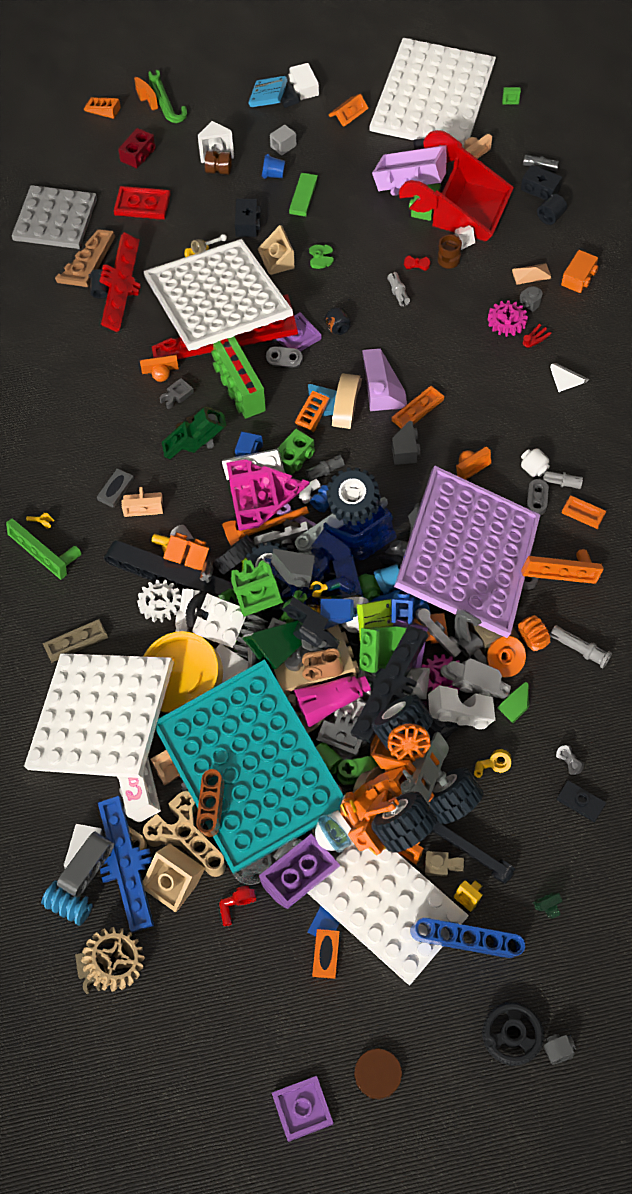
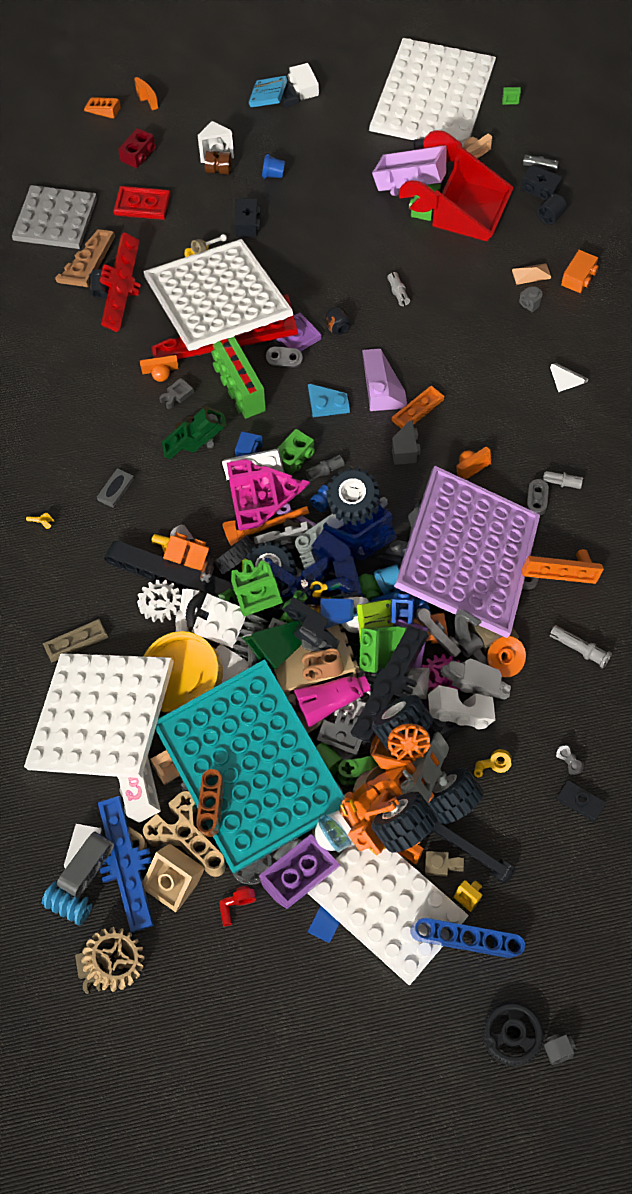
bright green piece [6,518,81,580] -> none
light nougat panel [122,487,163,517] -> none
bright green piece [149,70,187,123] -> none
tan slope [258,225,294,275] -> none
light grey brick [270,125,296,156] -> none
dark grey slope [271,548,315,588] -> none
medium lavender tile [272,1076,333,1142] -> none
flat silver piece [284,645,311,671] -> none
bright green tile [289,173,318,217] -> none
orange slope [295,390,330,432] -> none
white arm [299,479,320,504] -> none
bright green piece [309,245,334,269] -> none
orange tile [312,929,340,979] -> none
orange panel [328,94,368,126] -> none
tan arch [332,373,362,429] -> none
reddish brown tile [354,1049,402,1100] -> none
red piece [404,256,431,271] -> none
reddish brown wheel [437,234,462,269] -> none
white tile [455,225,475,250] -> none
dark pink gear [488,300,528,337] -> none
bright green slope [497,682,529,723] -> none
orange gear [518,615,550,651] -> none
white head [521,448,550,477] -> none
red piece [523,324,551,348] -> none
clear green tile [533,893,563,919] -> none
orange tile [562,495,606,529] -> none

